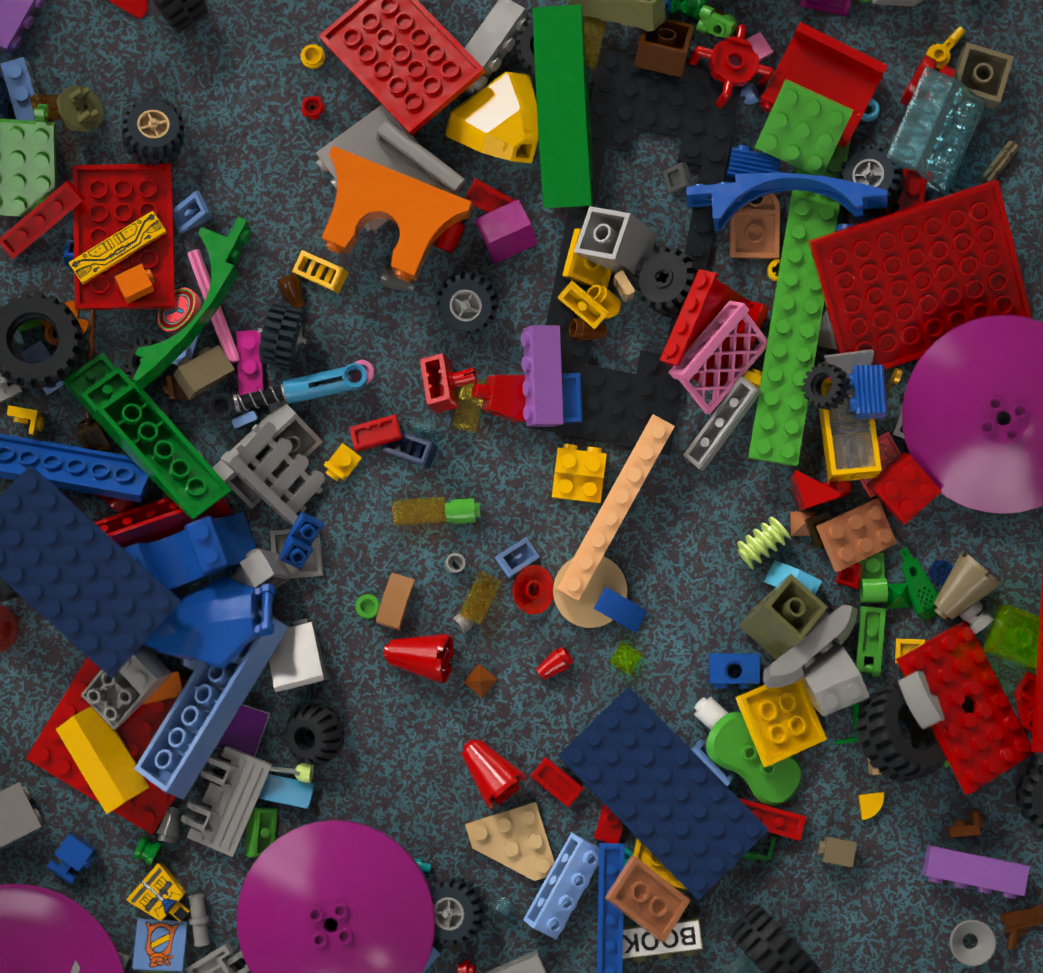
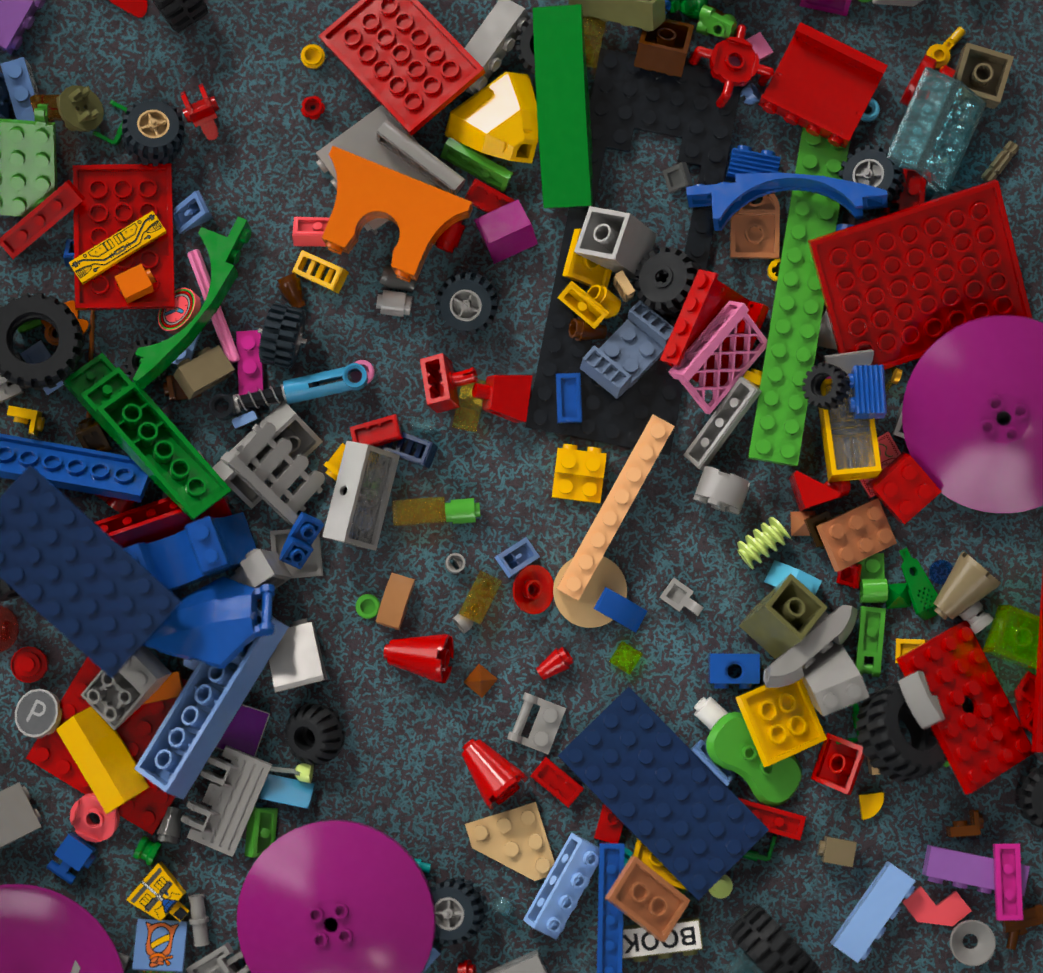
medium lavender brick [521,325,563,427] -> none
bright green plate [754,79,853,176] -> none
none -> red plate [11,646,49,683]
none -> black tile [15,688,62,739]
none -> coral tile [70,793,120,843]
none -> green piece [92,100,128,146]
none -> red hinge [180,83,220,140]
none -> coral slope [292,217,330,247]
none -> light grey brick [322,441,400,551]
none -> light grey brick [376,290,412,317]
none -> bright green plate [441,137,513,193]
none -> light grey plate [507,692,566,754]
none -> sand blue plate [580,300,674,399]
none -> light grey plate [659,578,704,616]
none -> light grey brick [693,466,750,515]
none -> yellowish green plate [709,874,733,899]
none -> red slope [811,732,864,795]
none -> light blue brick [830,861,915,963]
none -> coral tile [901,886,972,926]
none -> dark pink hinge [993,843,1023,920]

